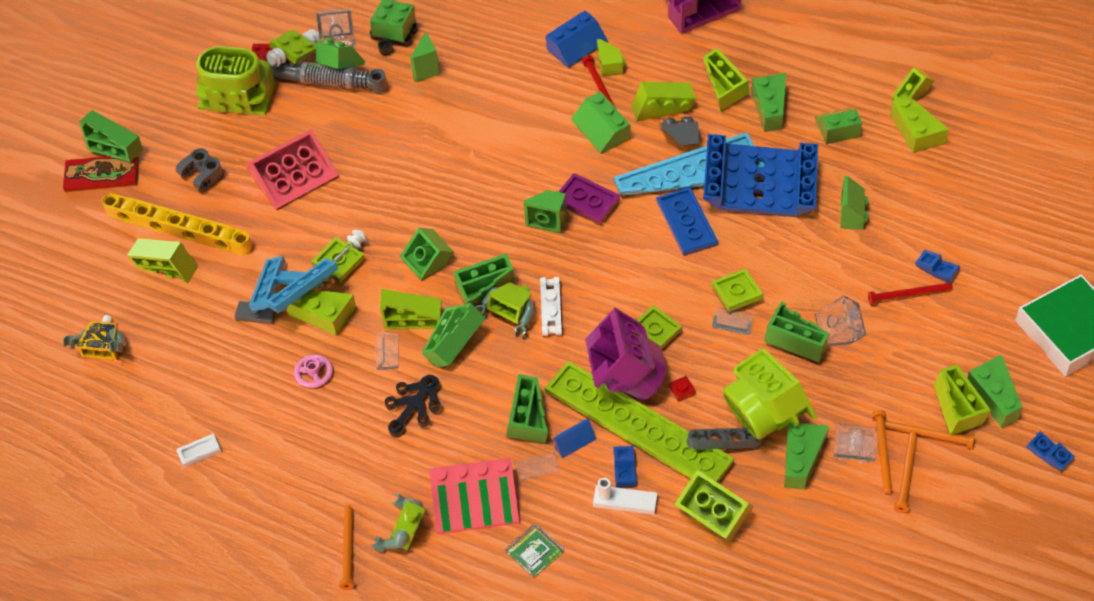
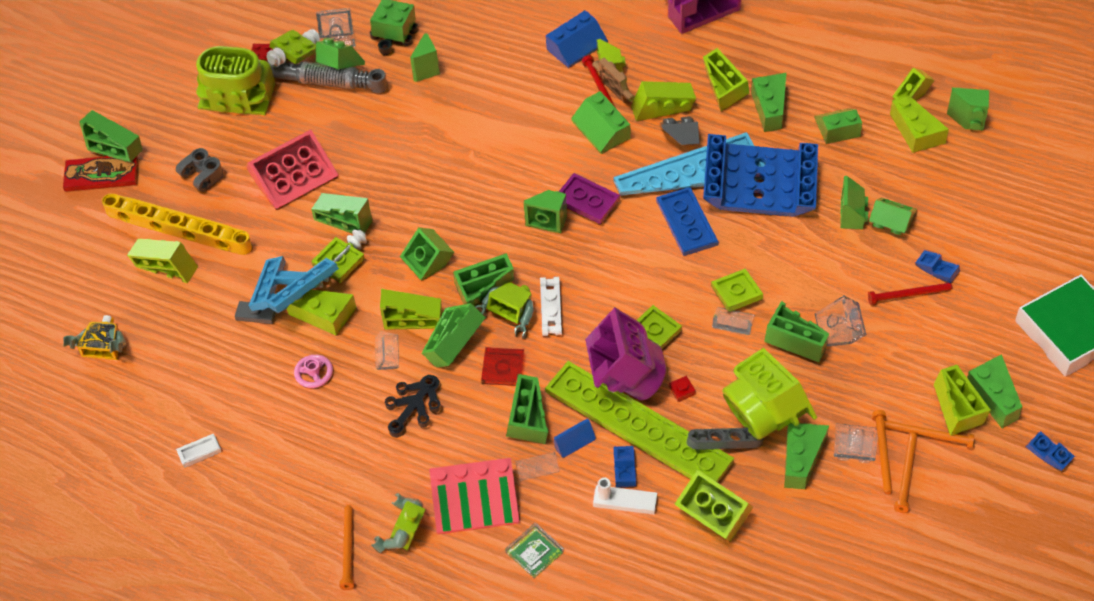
none -> bright green wedge [311,193,373,233]
none -> clear red tile [481,347,524,386]
none -> medium nougat plate [592,58,635,103]
none -> bright green slope [869,197,917,235]
none -> bright green slope [947,87,989,130]

